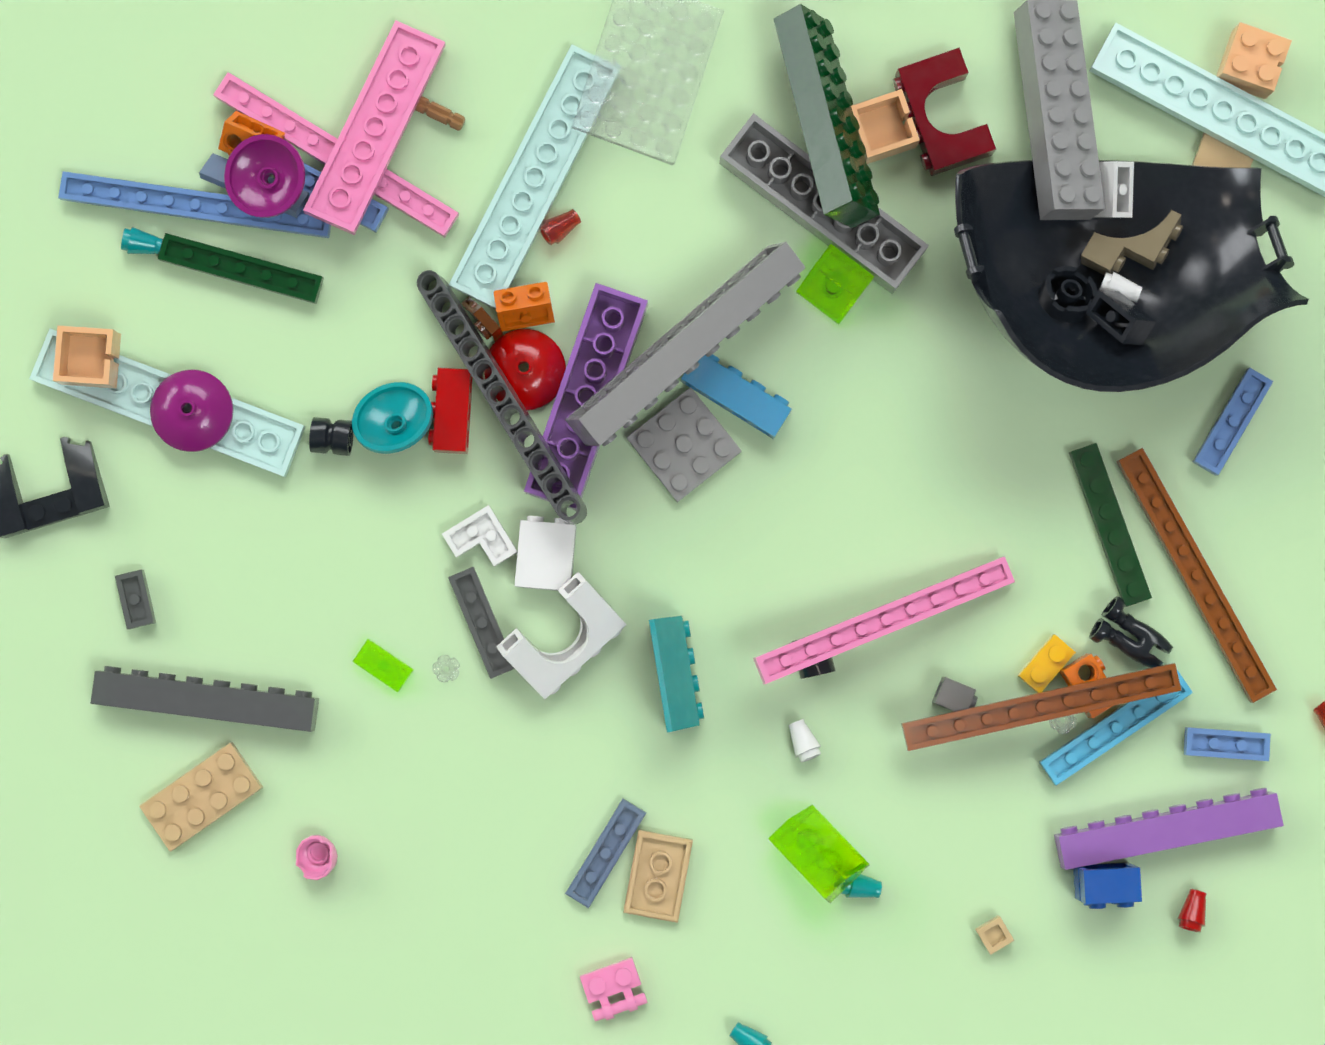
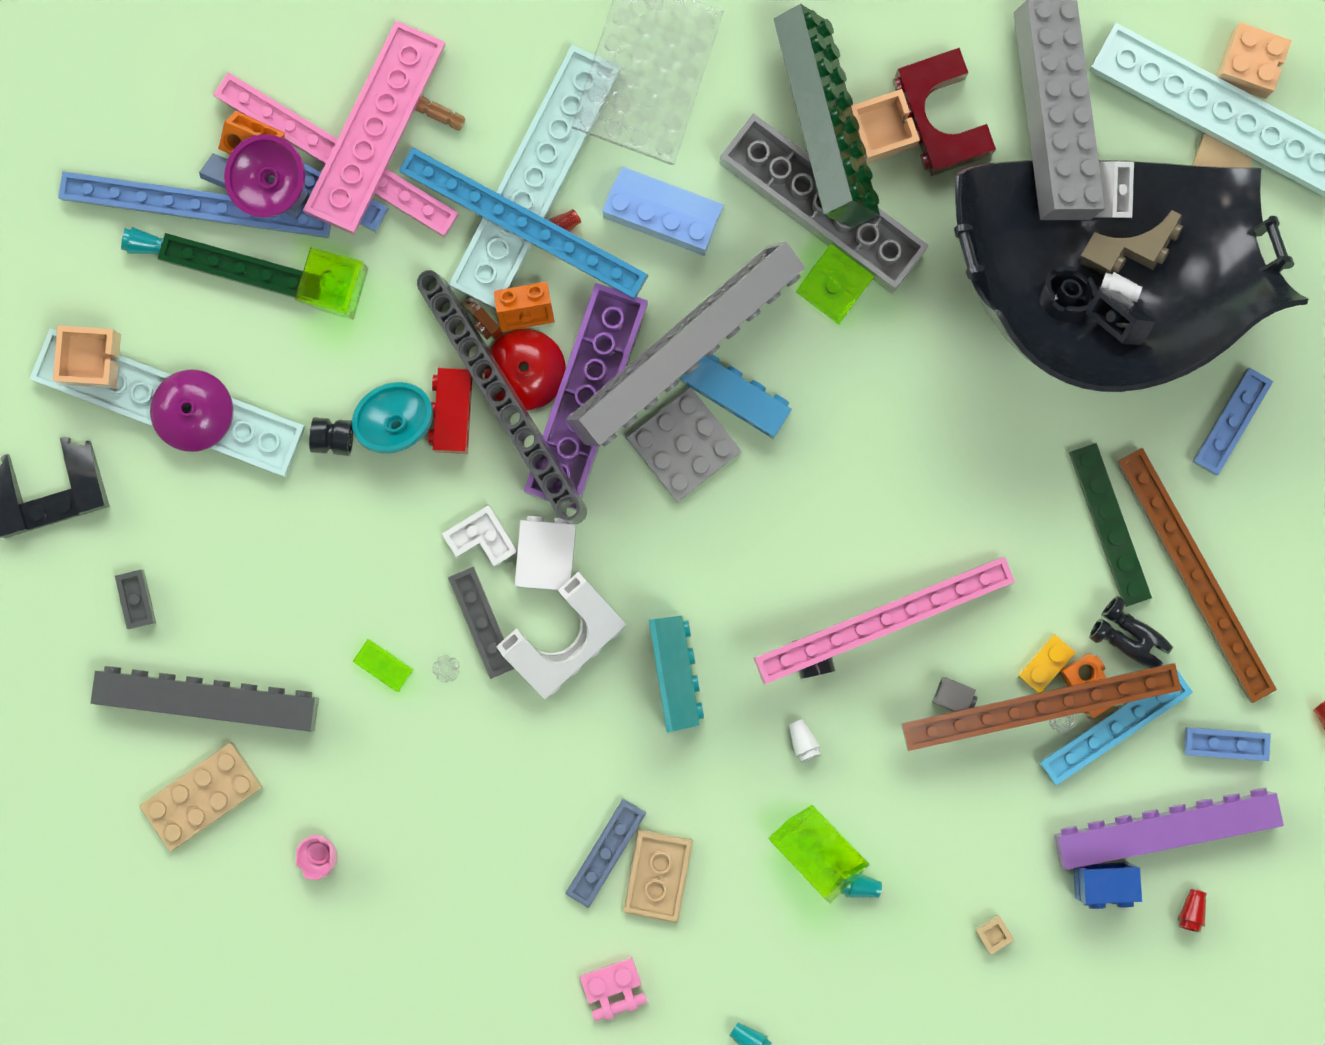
none -> clear neon green slope [295,247,369,320]
none -> dark azure plate [399,147,648,300]
none -> light blue slope [603,167,724,256]

